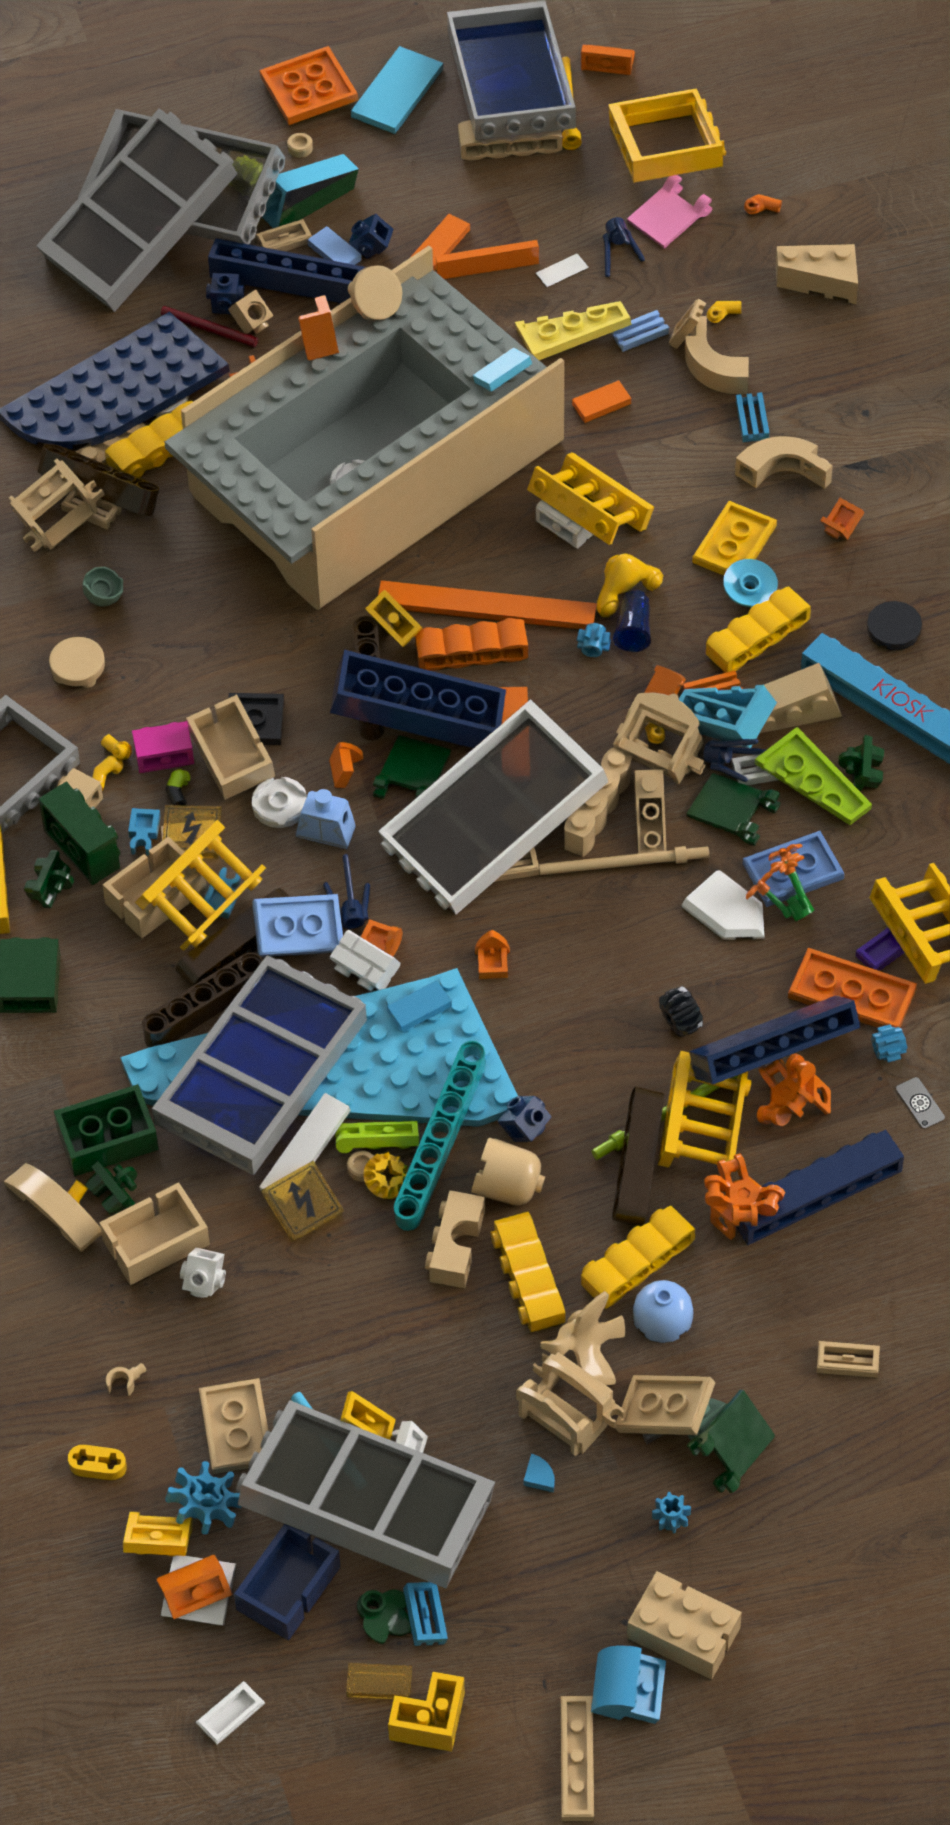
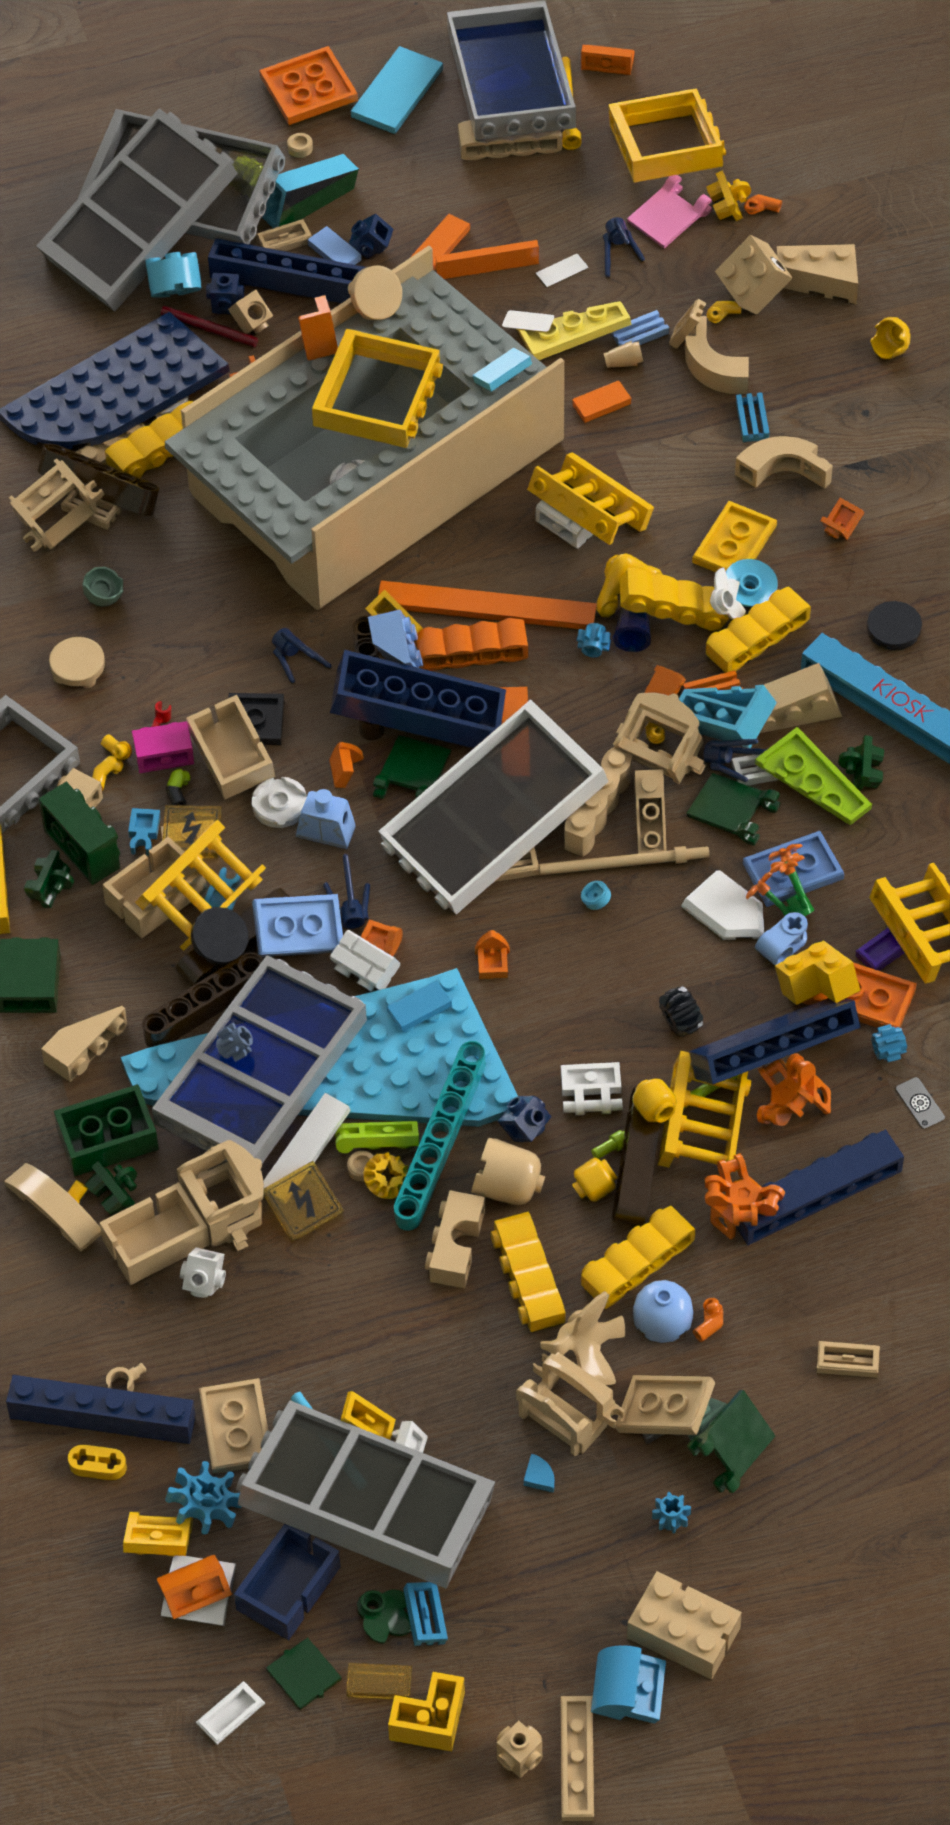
none -> dark blue brick [6,1375,196,1444]
none -> tan slope [41,1006,127,1082]
none -> medium azure brick [145,252,202,298]
none -> red hand [151,701,171,727]
none -> tan animal [177,1140,264,1251]
none -> black tile [191,907,248,965]
none -> sand blue gear [216,1023,253,1062]
none -> dark green piece [266,1637,342,1710]
none -> dark blue plant [272,628,332,683]
none -> yellow window [312,328,443,448]
none -> light blue slope [368,610,423,668]
none -> tan brick [496,1721,543,1778]
none -> white sticker [502,310,554,332]
none -> white plate [561,1062,623,1115]
none -> yellow head [572,1158,618,1202]
none -> medium azure tile [581,881,611,910]
none -> tan cone [604,340,643,368]
none -> yellow brick [619,568,729,631]
none -> yellow head [632,1079,677,1123]
none -> orange arm [693,1298,723,1342]
none -> yellow hips [706,170,751,221]
none -> white plate [710,567,746,620]
none -> tan brick [715,235,792,315]
none -> light blue piece [755,912,808,965]
none -> yellow brick [775,941,860,1005]
none -> yellow hair [870,317,911,359]

